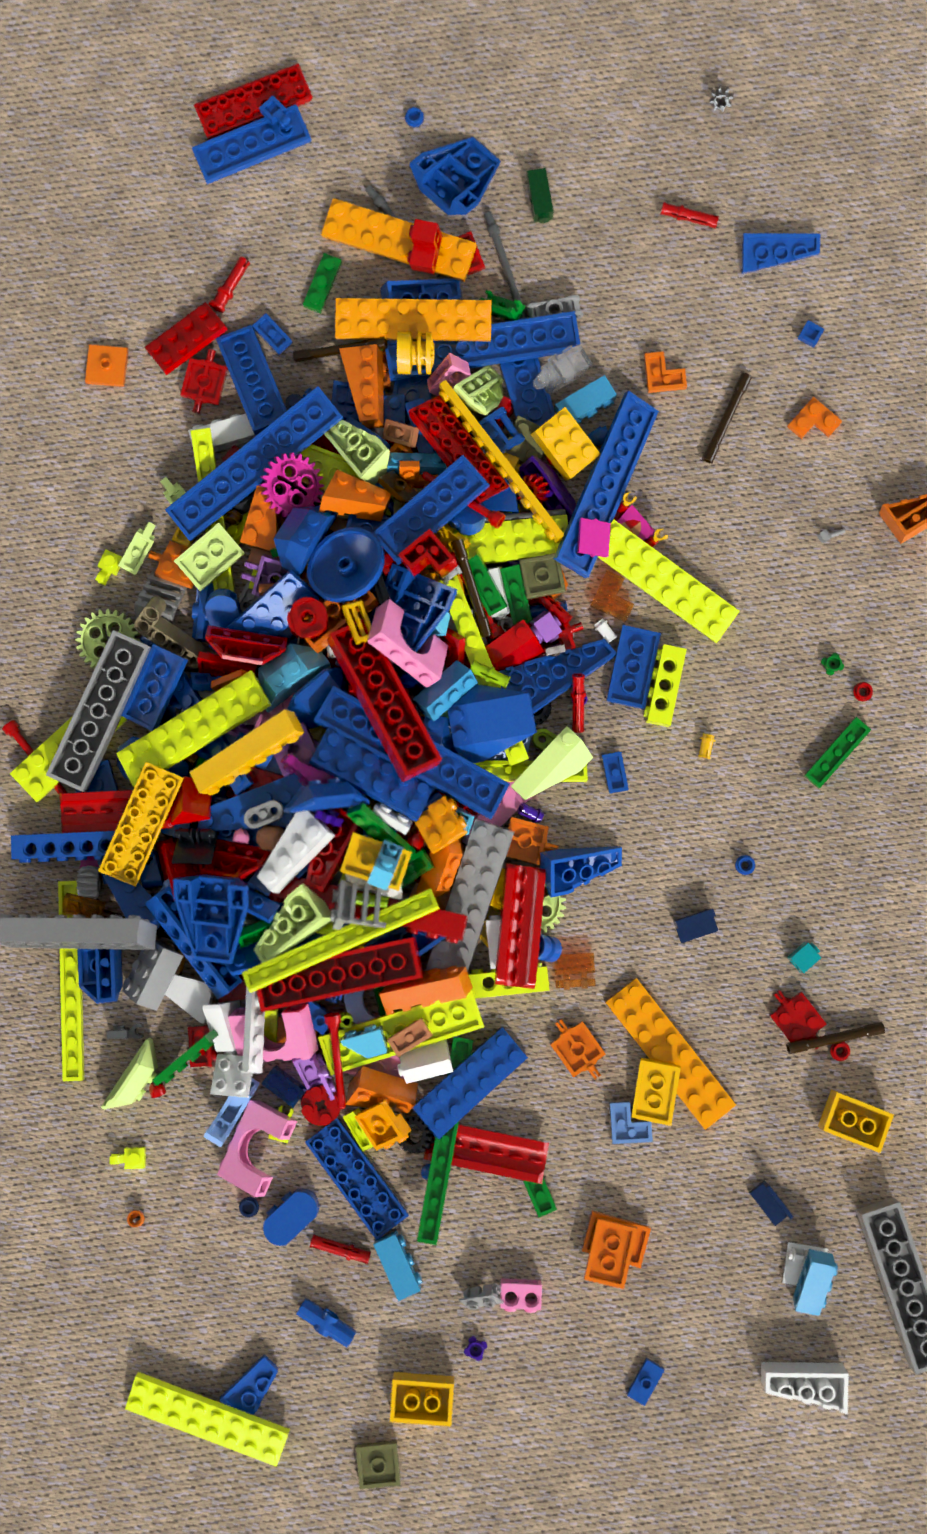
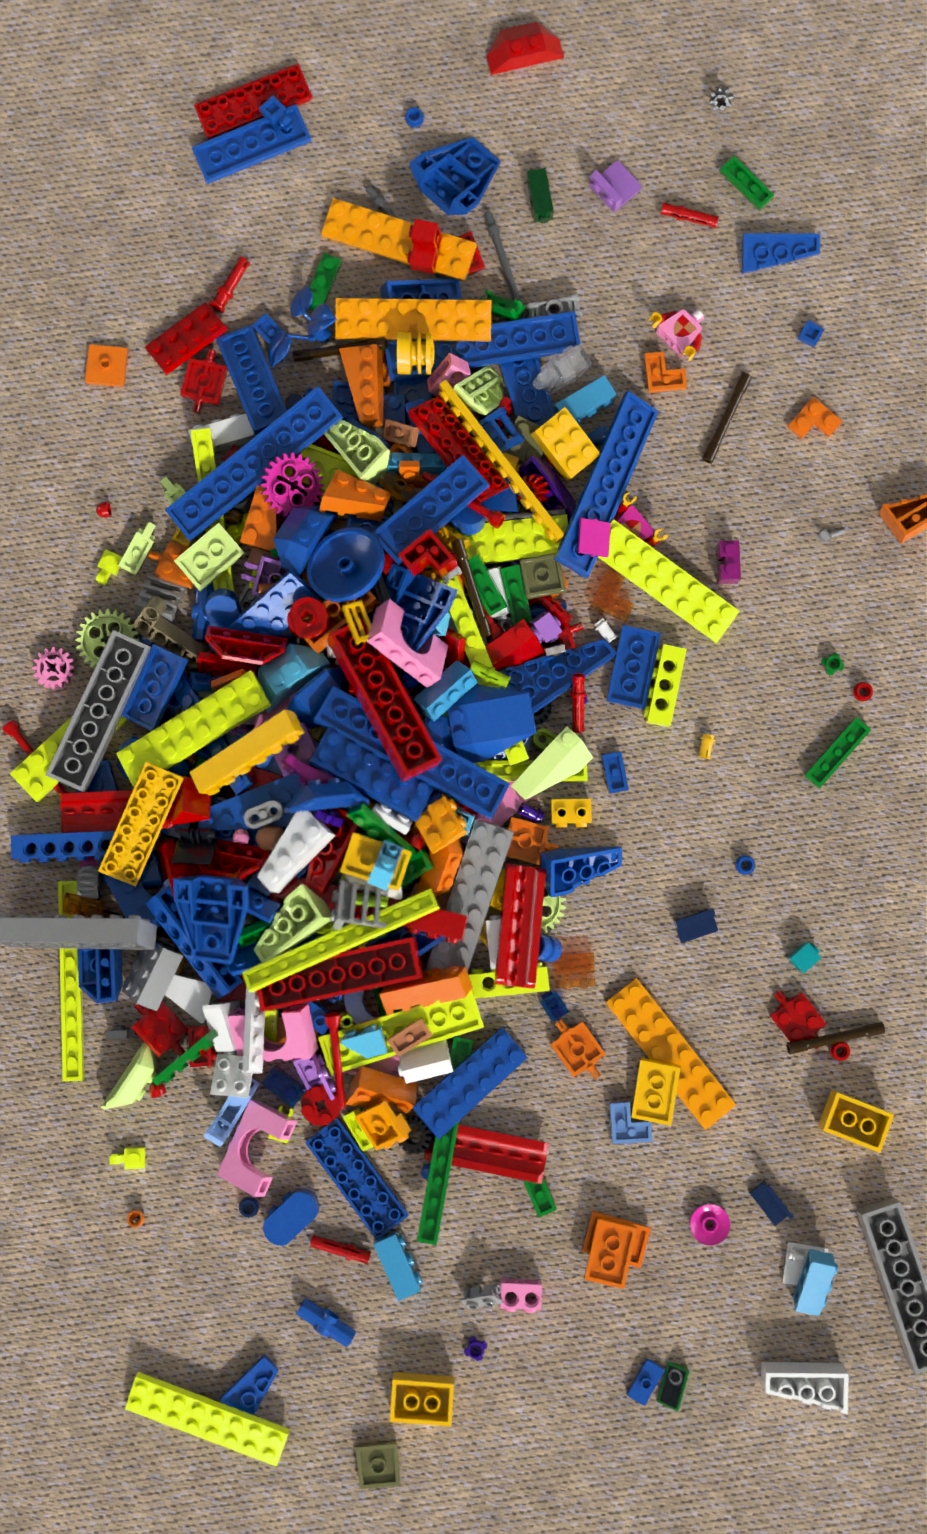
none -> bright pink gear [32,647,77,690]
none -> red hinge [96,501,112,518]
none -> red plate [132,1001,188,1057]
none -> blue plant [268,285,337,368]
none -> red wedge [486,22,564,75]
none -> clear blue brick [539,989,569,1023]
none -> yellow brick [550,799,592,828]
none -> medium lavender bracket [589,161,641,213]
none -> torso [648,309,704,361]
none -> slope [657,1361,689,1411]
none -> dark pink dish [690,1204,730,1246]
none -> magenta brick [716,540,741,584]
none -> green plate [719,156,774,211]

